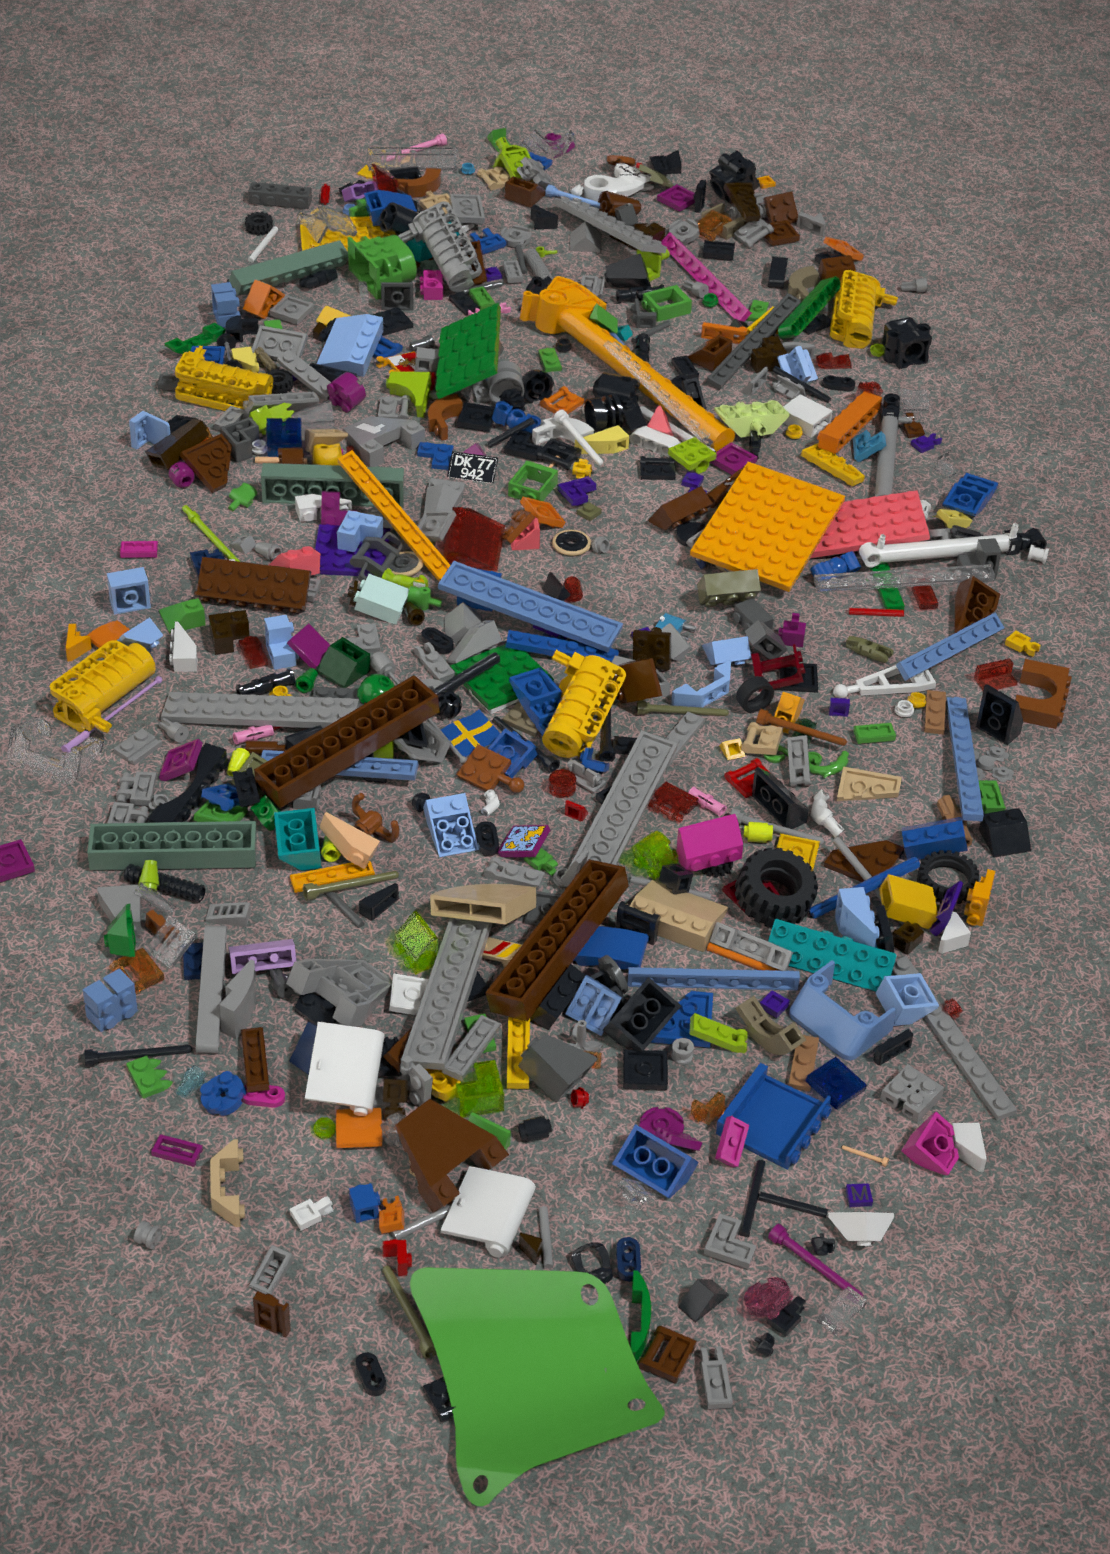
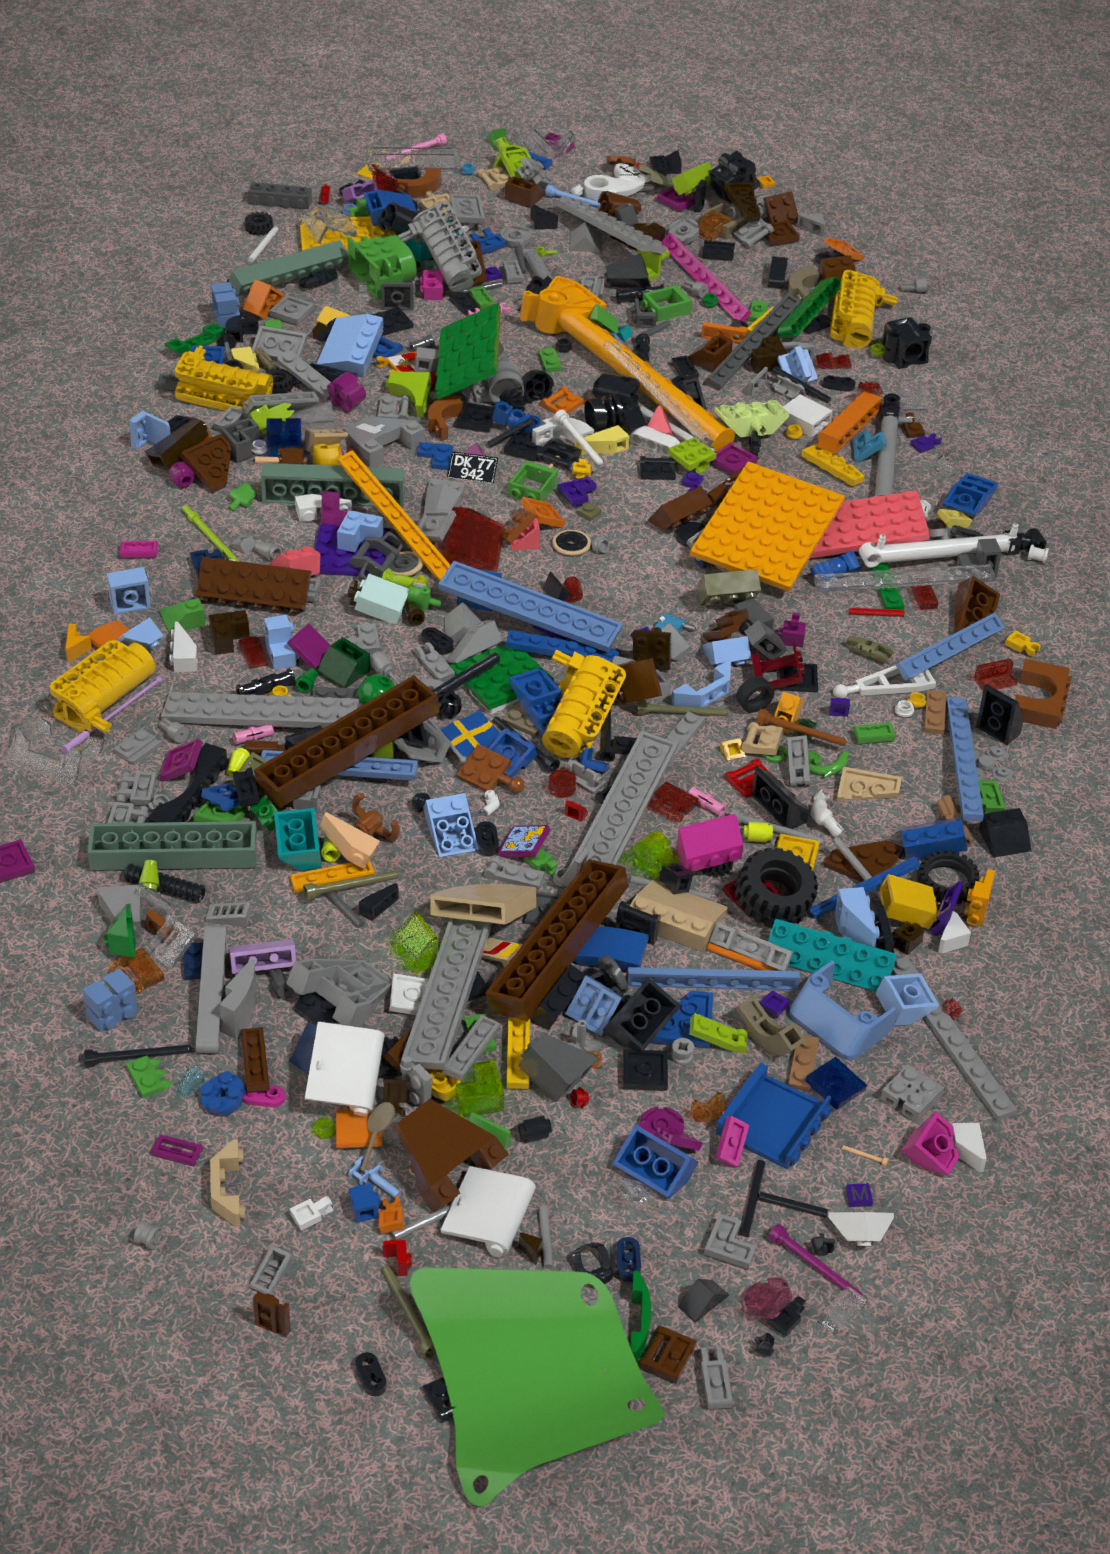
black plate [873,1029,913,1066] -> none
none -> light blue piece [348,1154,401,1198]
none -> dark tan piece [361,1102,395,1172]
none -> lime brick [671,162,712,196]
none -> reddish brown plate [703,608,749,642]

